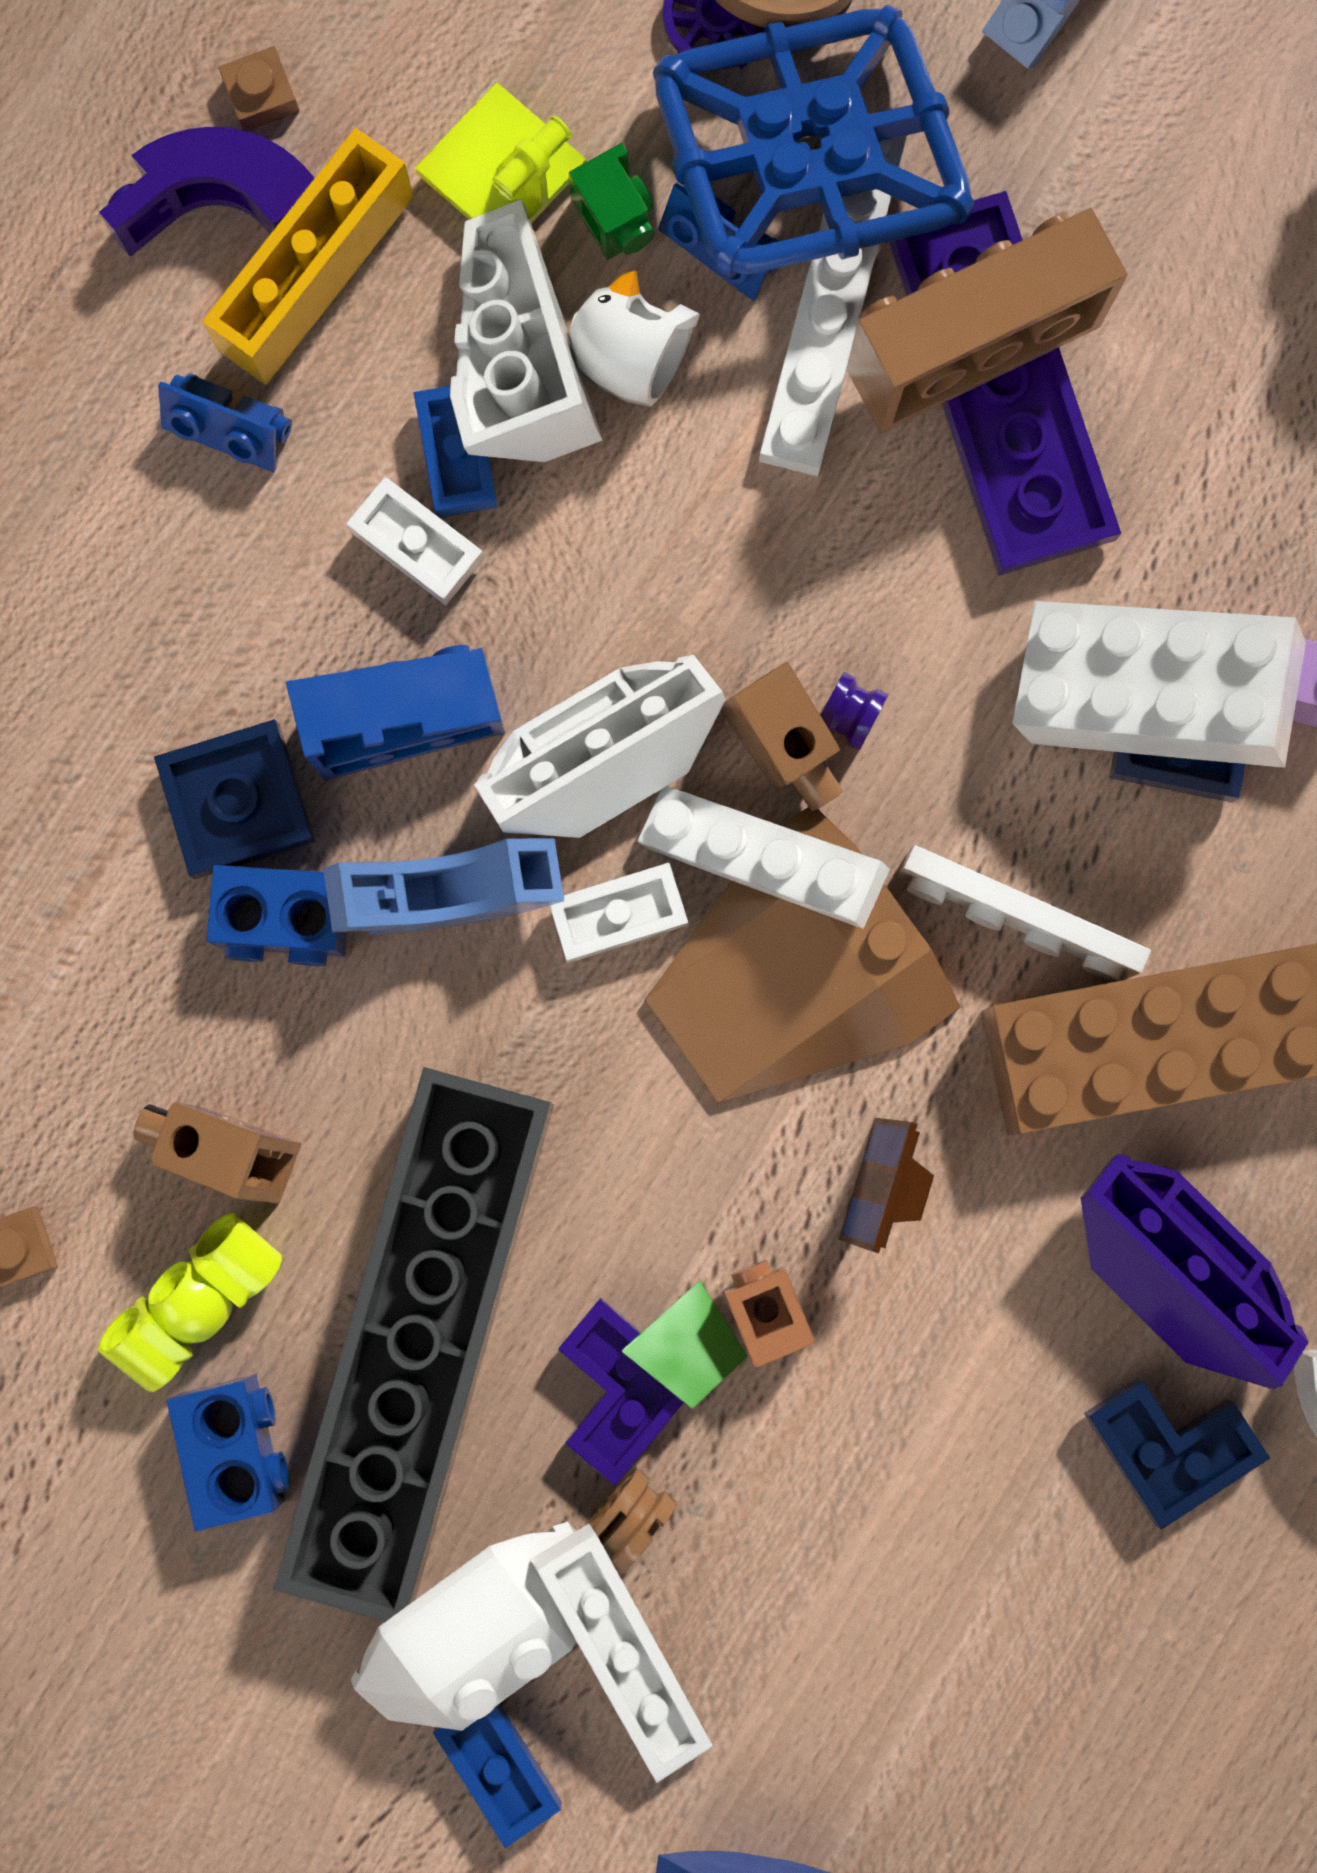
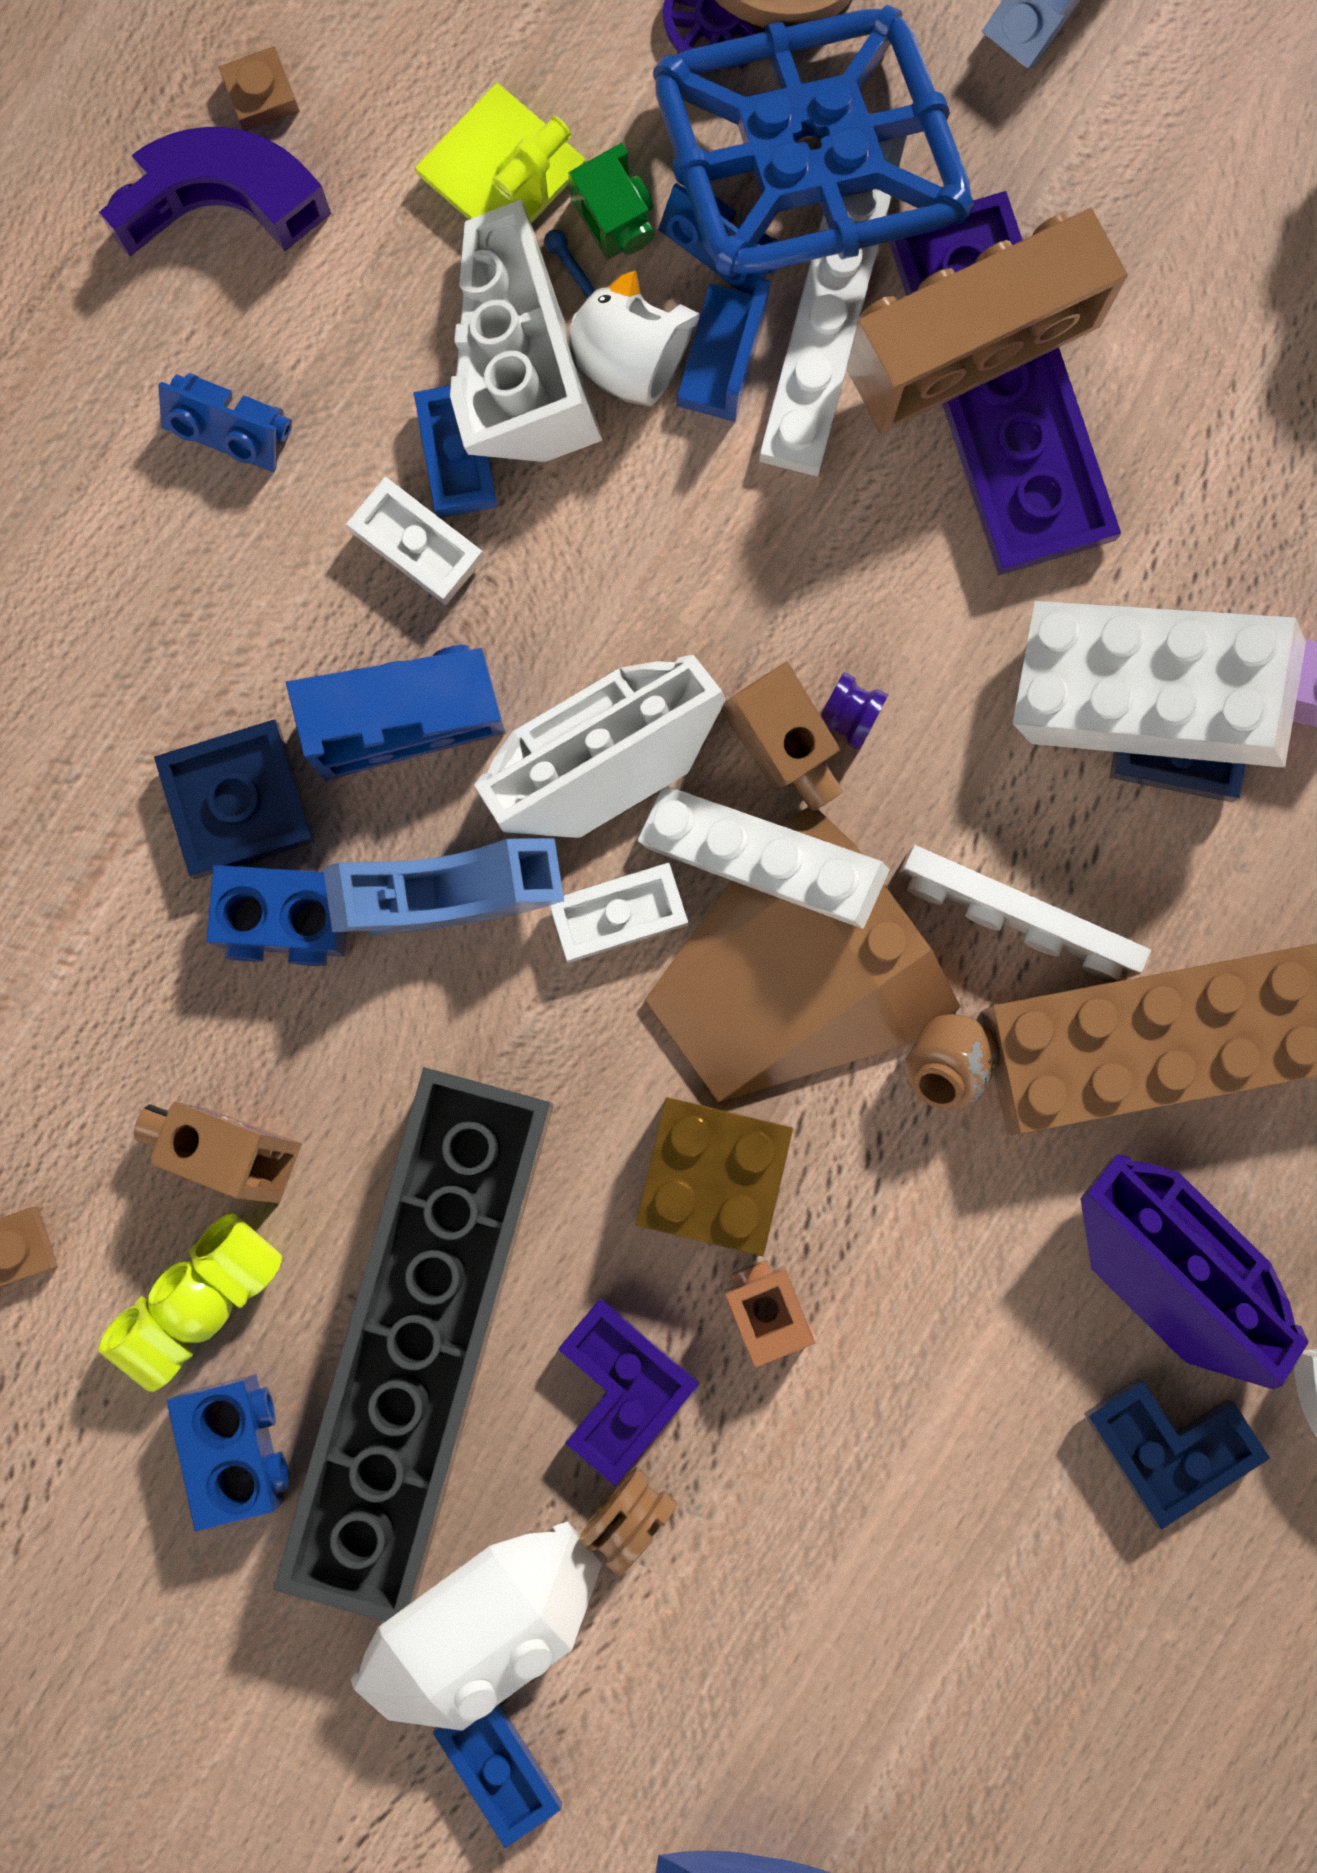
yellow brick [202,127,414,385] -> none
white plate [531,1524,713,1783] -> none
bright green sticker [622,1281,748,1409] -> none
reddish brown piece [839,1118,934,1254] -> none
none -> blue hinge [544,229,596,299]
none -> pearl gold brick [635,1097,794,1257]
none -> blue panel [677,277,771,422]
none -> medium nougat head [905,1014,999,1109]

